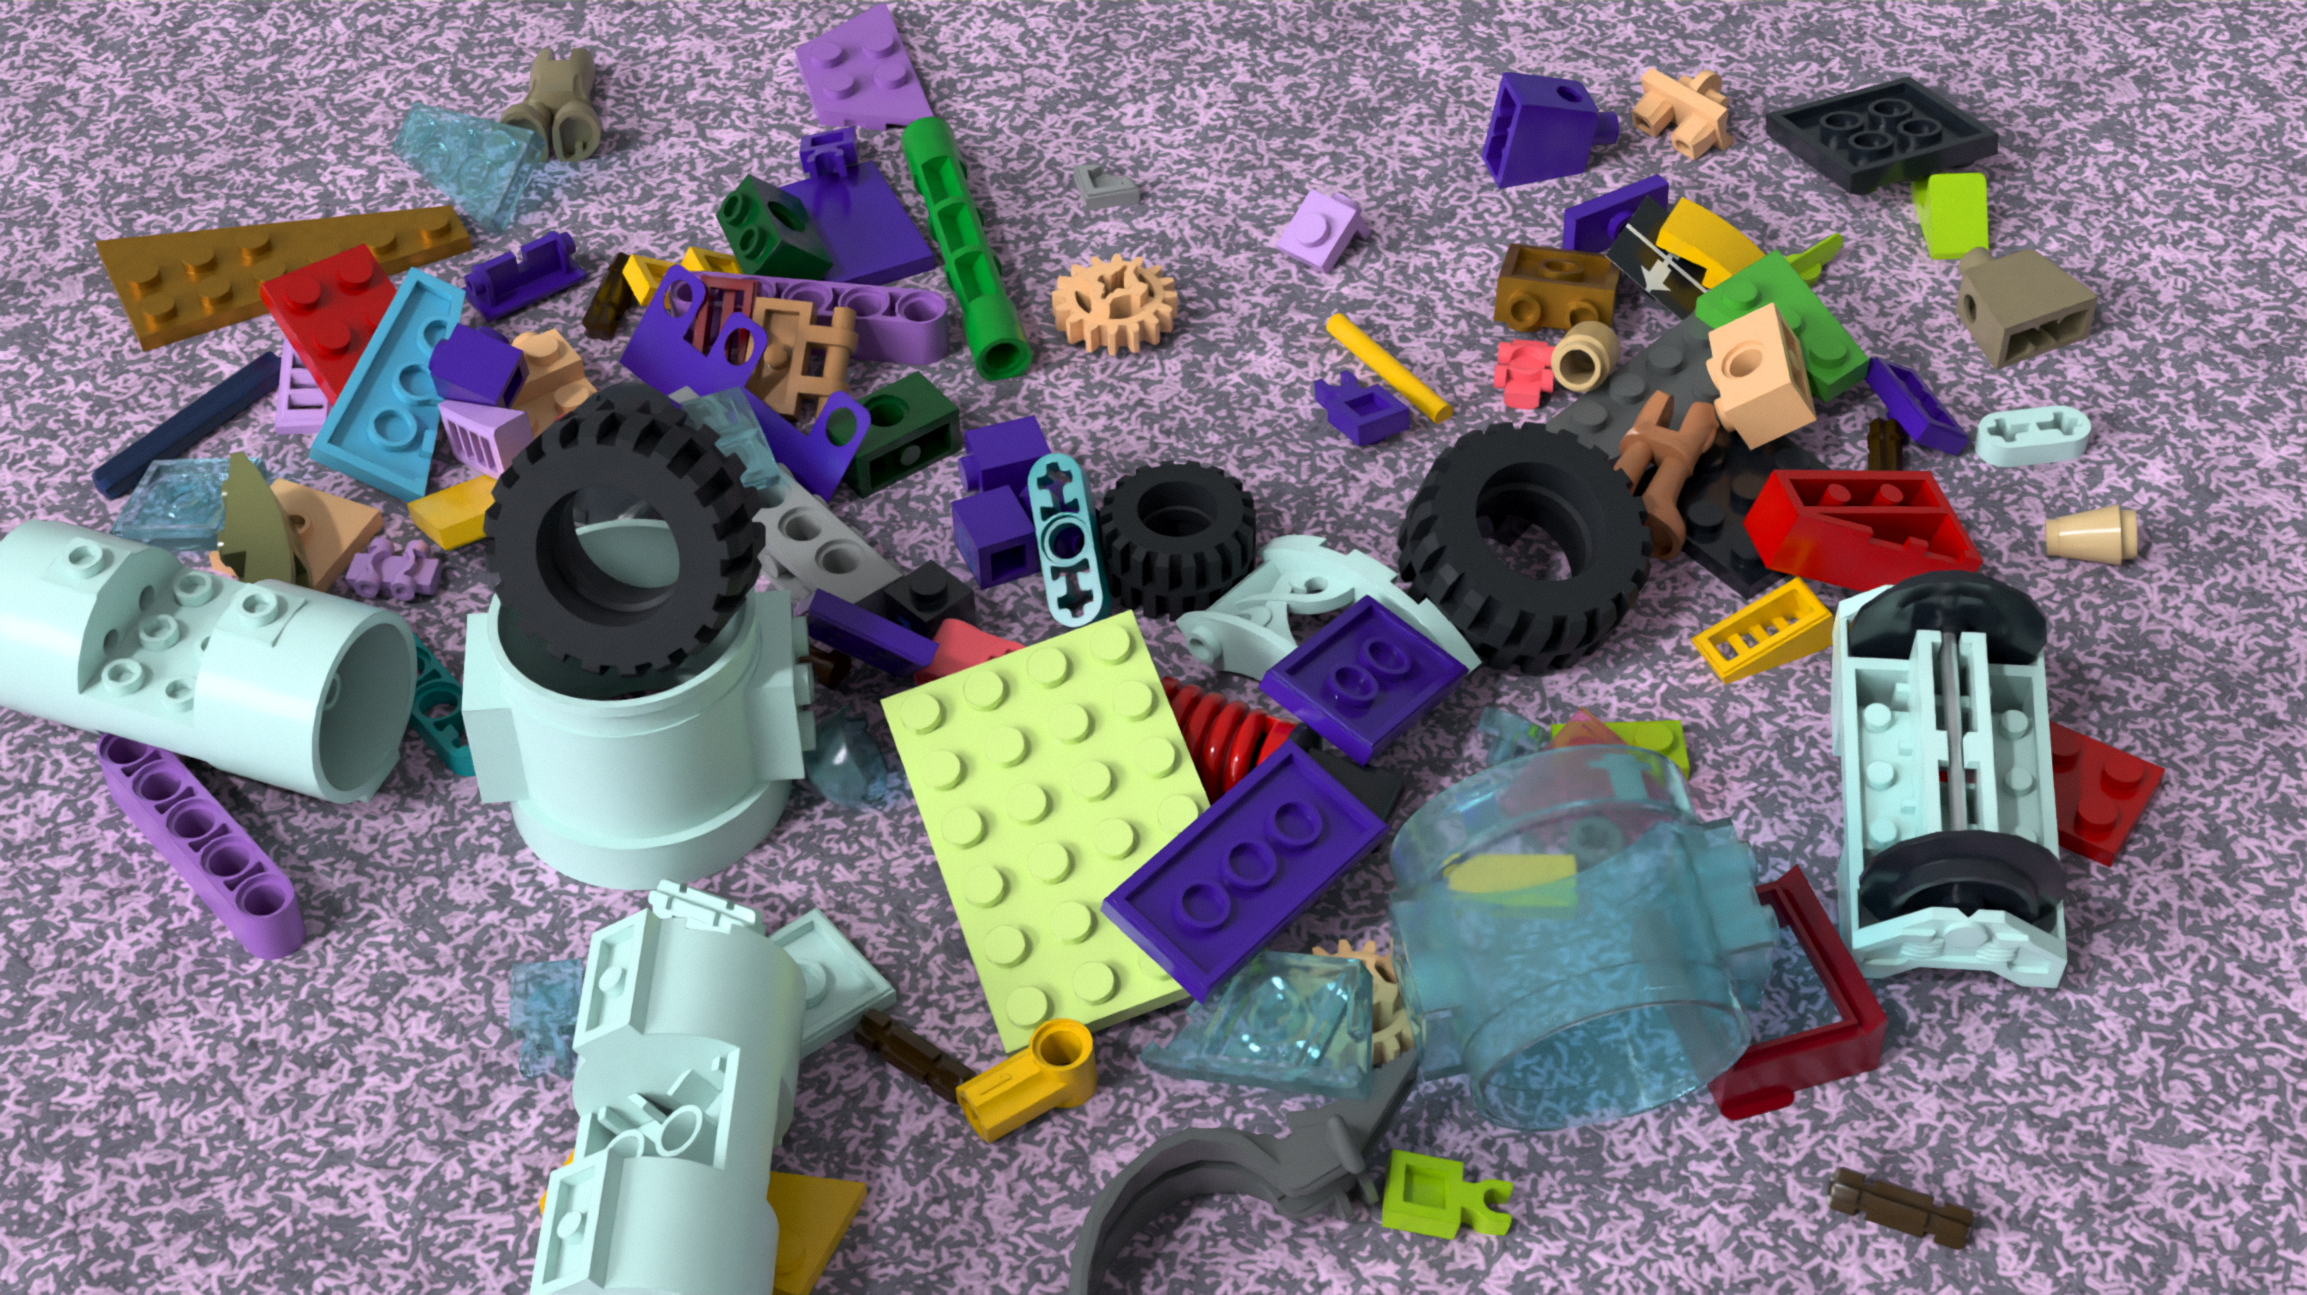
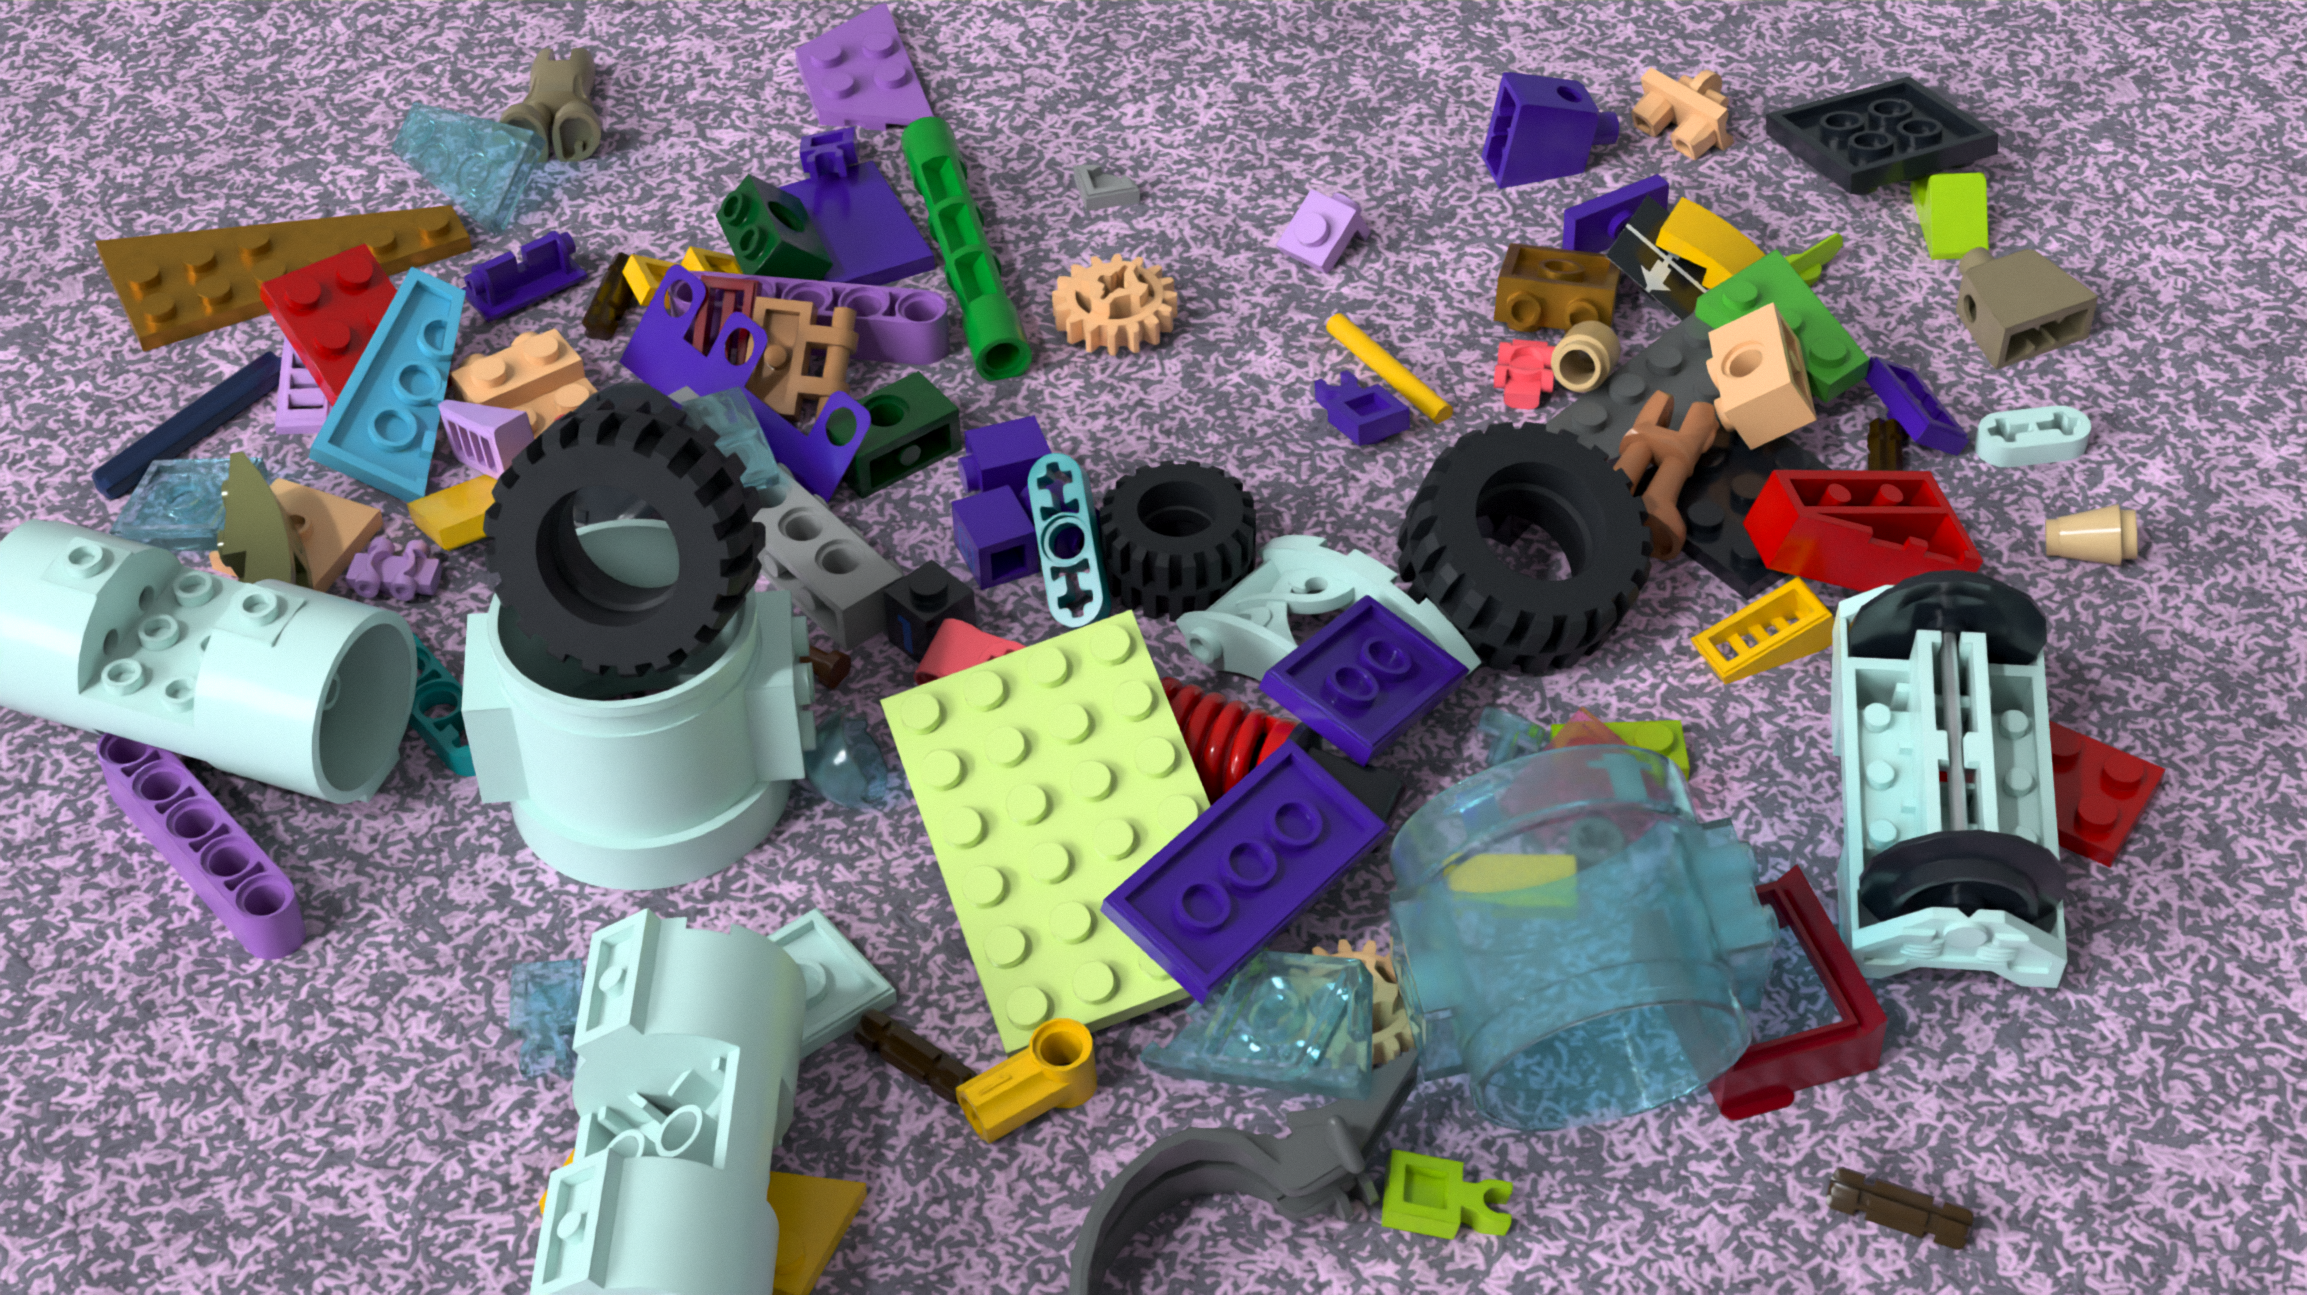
dark purple brick [428,323,530,409] -> none
light aqua axle [648,879,767,936] -> none
dark purple tile [793,588,940,678] -> none

